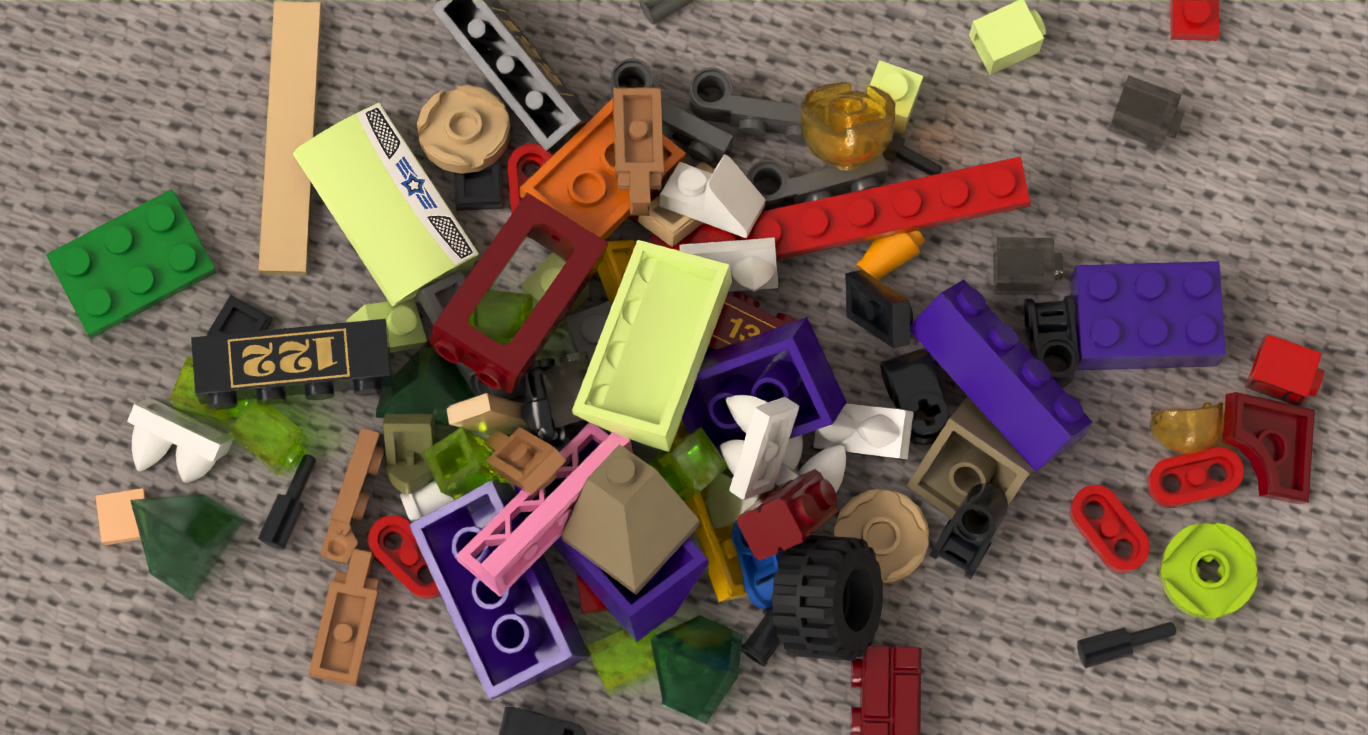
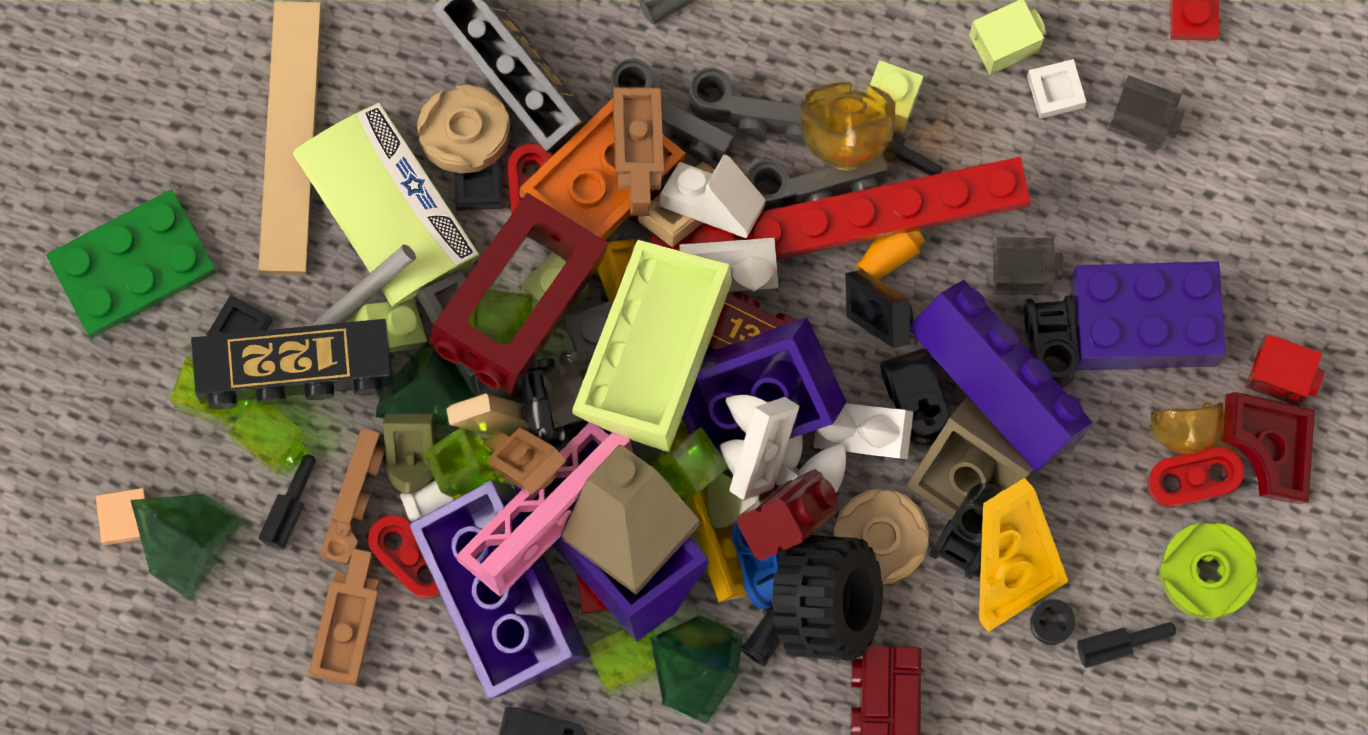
white tile [127,397,234,483] -> none
red plate [1070,485,1150,573] -> none
none -> light grey bar [310,244,416,326]
none -> yellow wing [979,478,1069,632]
none -> white plate [1027,59,1087,119]
none -> black bush [1030,599,1075,645]

